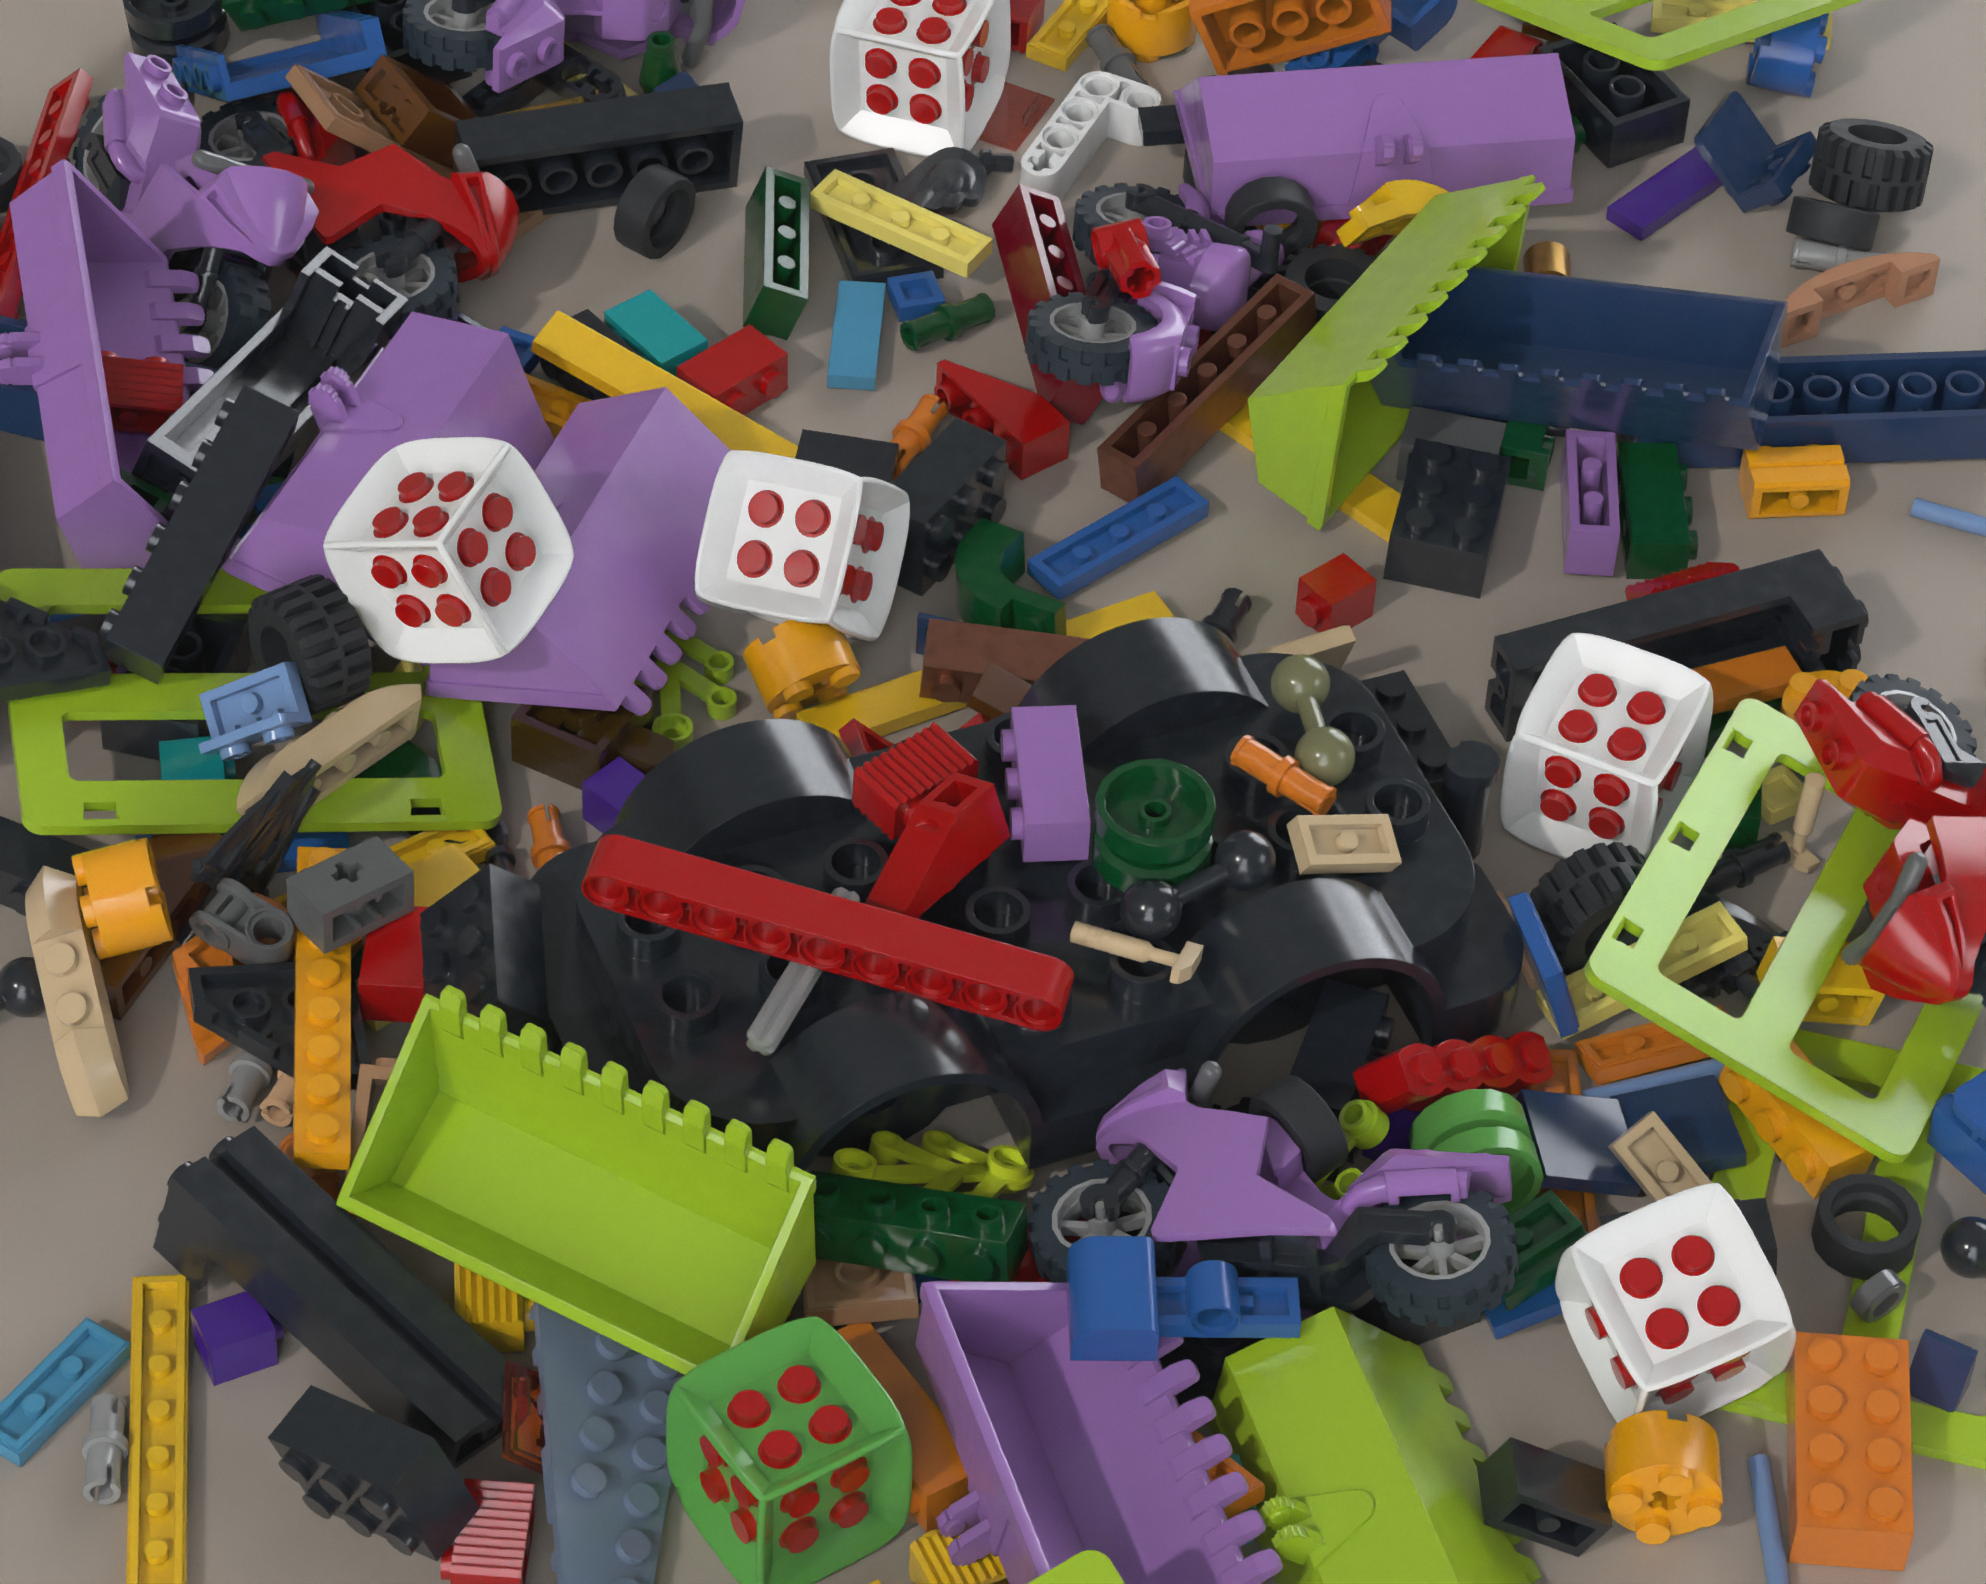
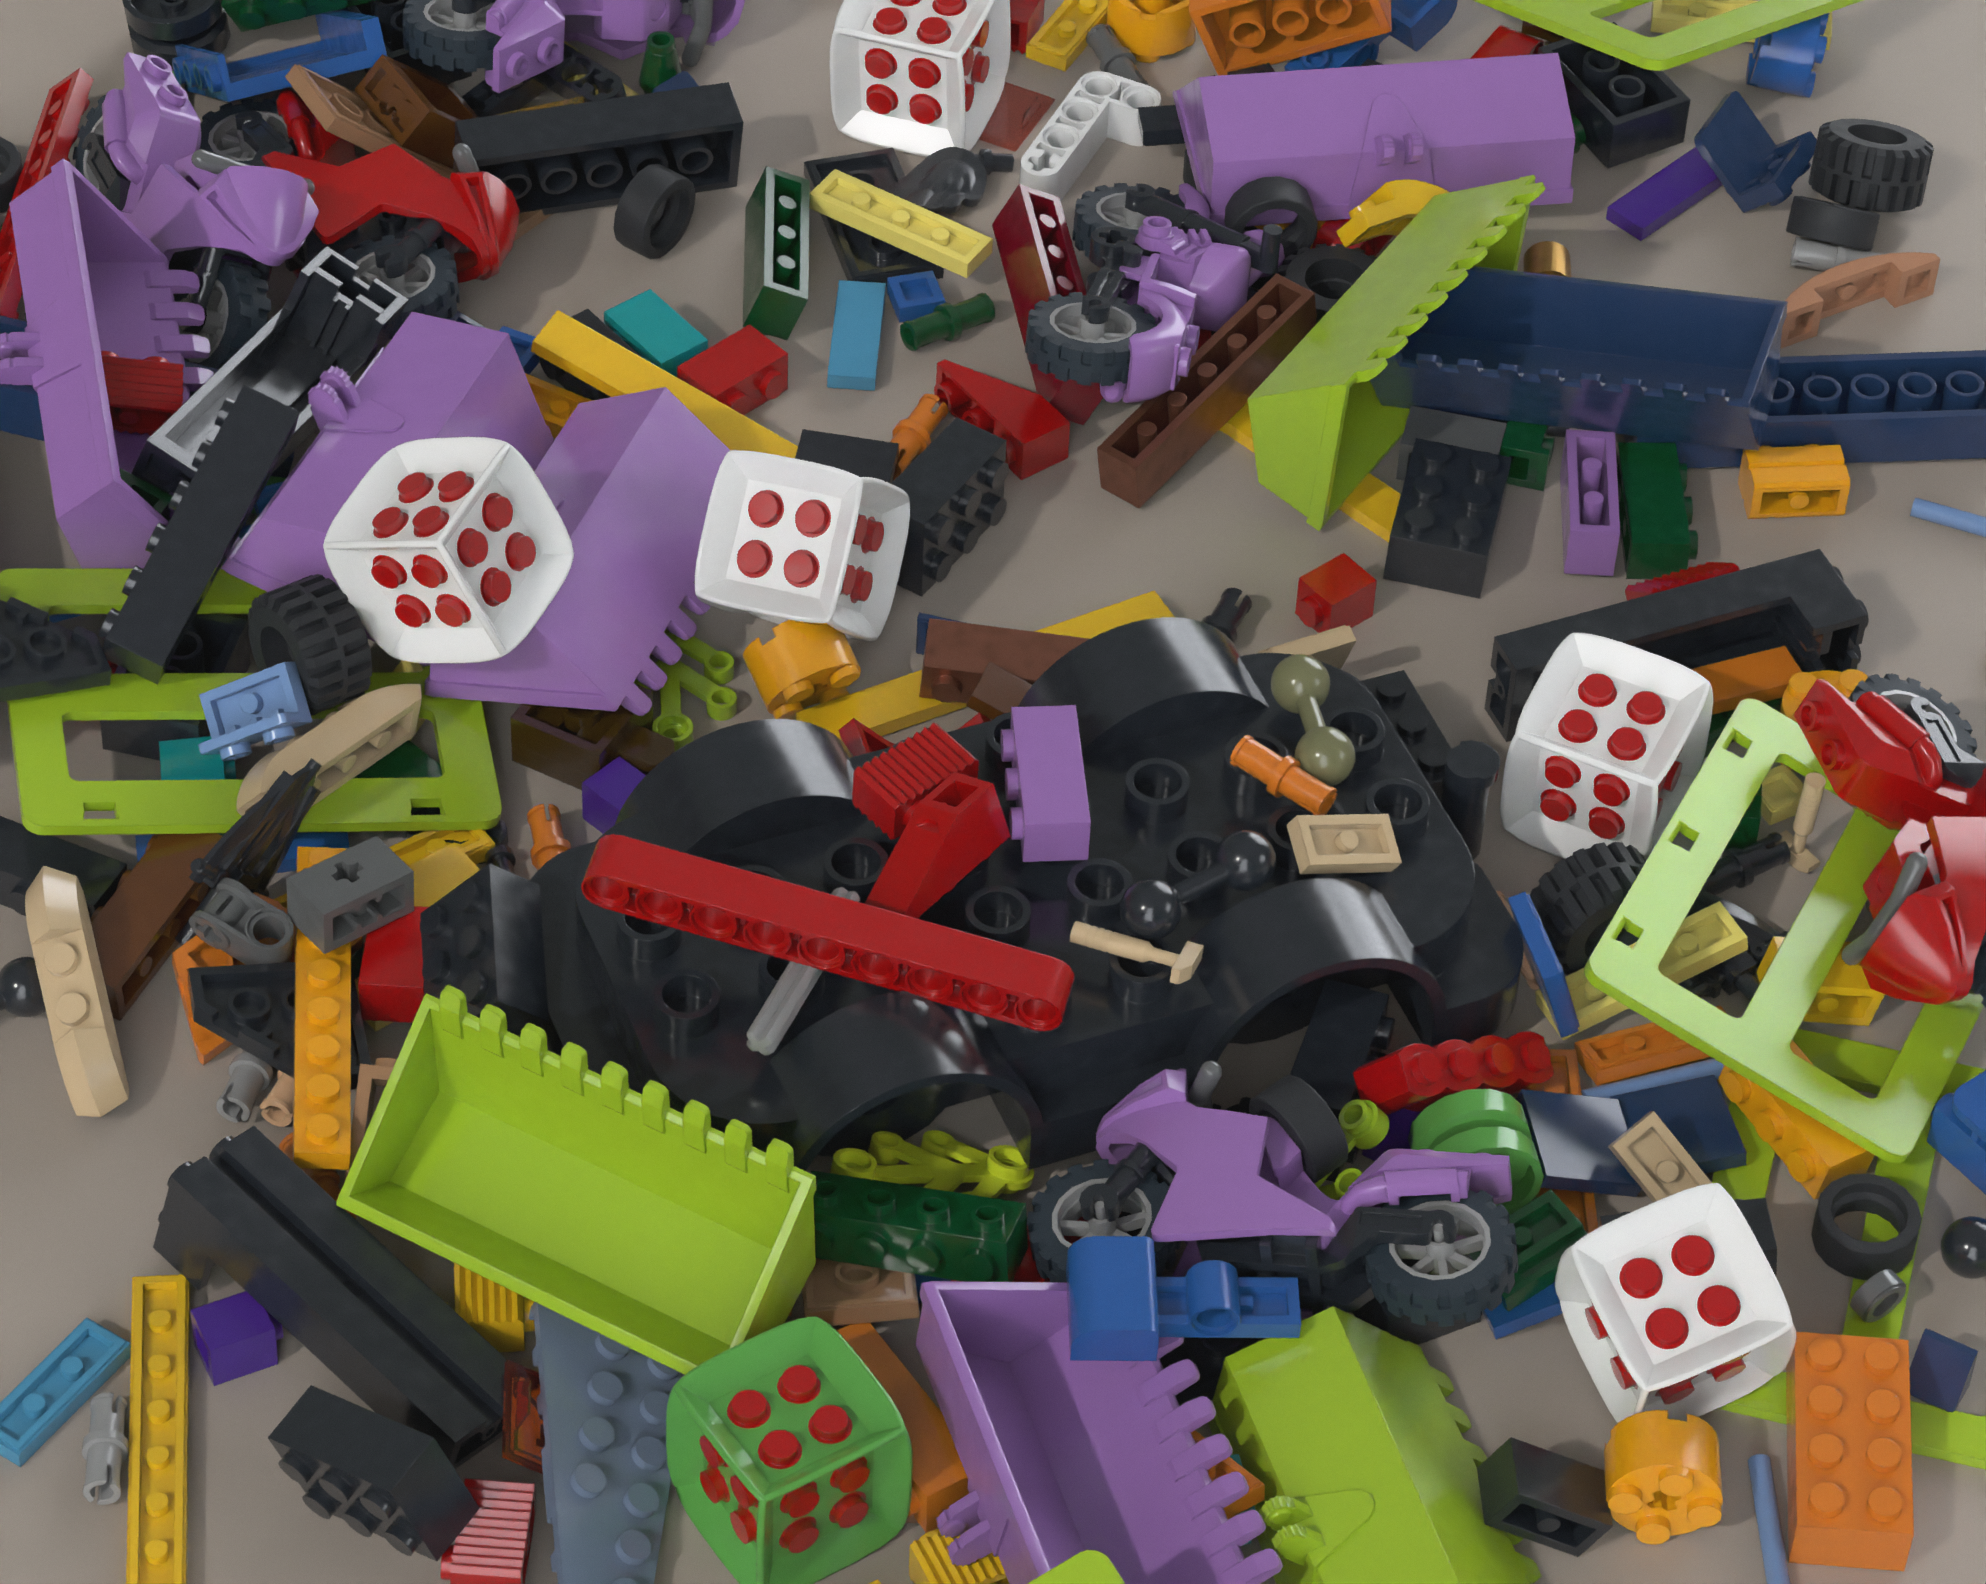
light orange brick [71,837,174,960] -> none
dark green arch [955,518,1067,636] -> none
blue plate [1027,476,1209,601] -> none
red piece [1091,217,1161,299] -> none
dark green wheel [1092,759,1216,893] -> none

